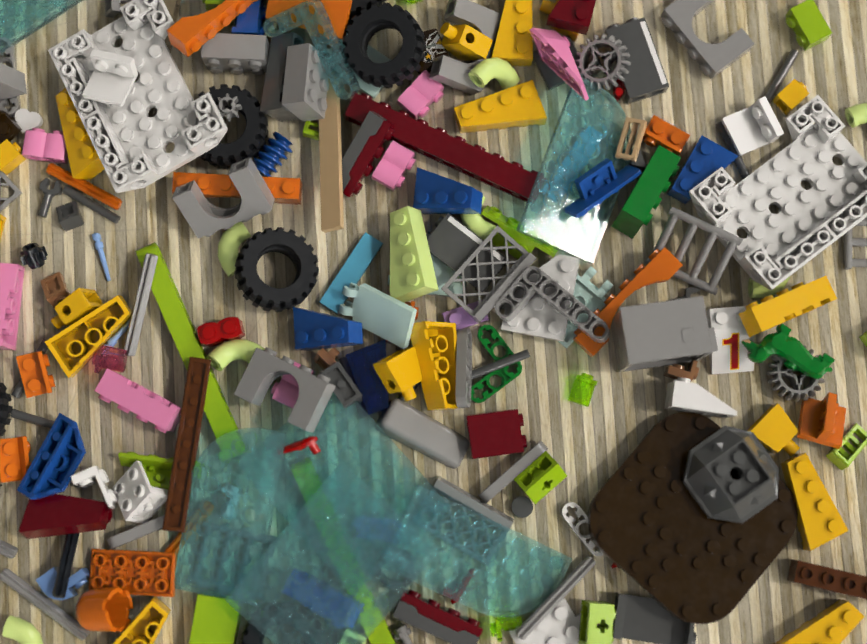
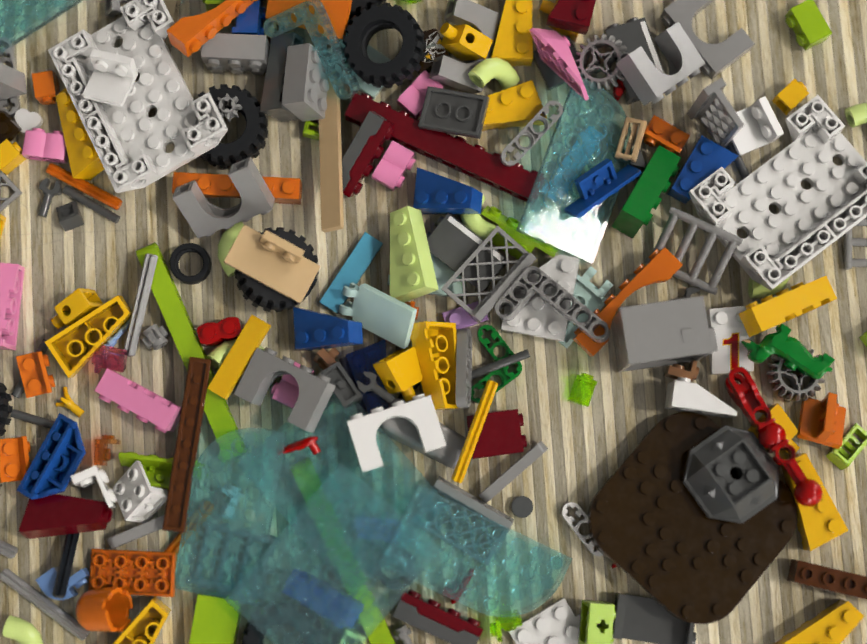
black gear [20,243,48,269] -> none
medium nougat bracket [40,272,70,309] -> none
light blue piece [92,233,111,281] -> none
blue piece [253,132,293,177] -> none
lime brick [514,451,567,504] -> none
light grey axle [516,556,596,640] -> none
flat silver bar [765,49,799,104] -> none
none -> orange brick [32,70,60,105]
none -> yellow bar [55,387,85,418]
none -> clear orange bracket [94,435,121,466]
none -> light grey gear [142,324,170,350]
none -> black tyre [169,243,212,285]
none -> yellow tile [207,315,271,400]
none -> tan bracket [224,225,320,303]
none -> white arch [347,394,446,473]
none -> dark grey bar [357,372,395,404]
none -> dark grey tile [418,86,490,139]
none -> yellow axle [451,380,498,483]
none -> light grey beam [500,100,563,167]
none -> light grey arch [616,22,706,106]
none -> light grey fence [687,78,744,148]
none -> red piece [725,367,823,507]

